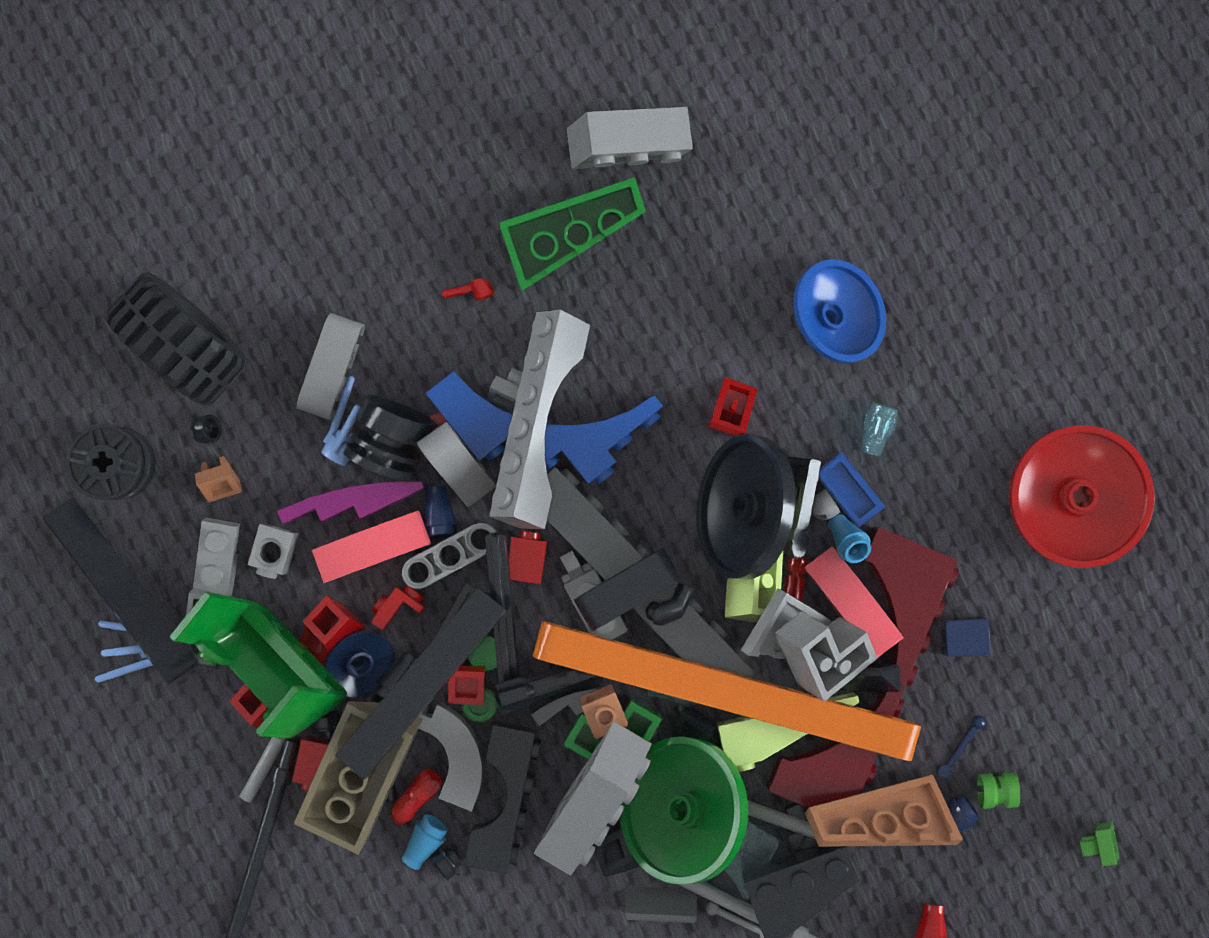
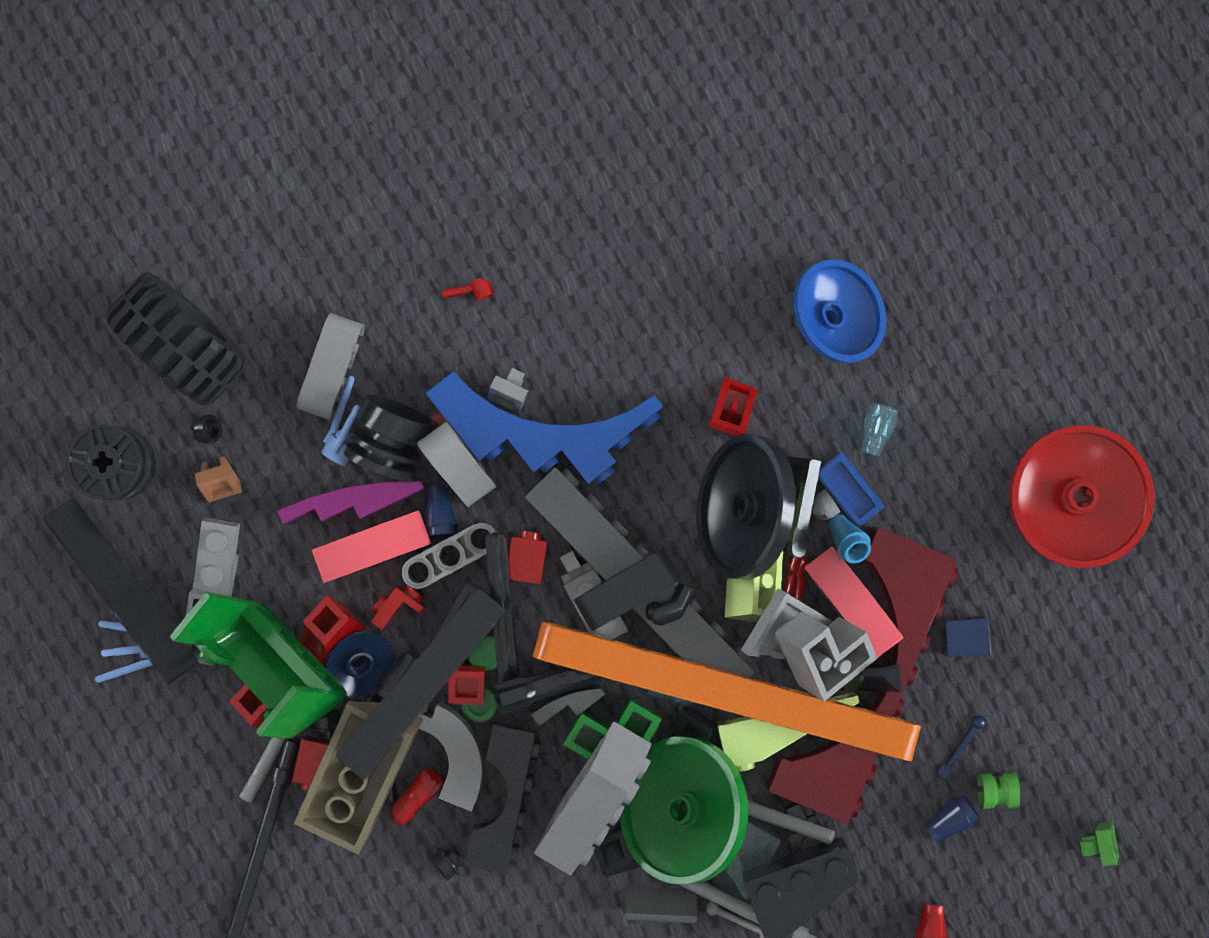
light grey brick [247,523,299,579] -> none
dark azure cone [402,814,448,870] -> none
light grey arch [489,310,590,529] -> none
green wedge [499,177,646,291] -> none
light grey wedge [567,107,693,170] -> none
nougat bracket [579,684,628,739] -> none
nougat wing [805,775,963,847] -> none

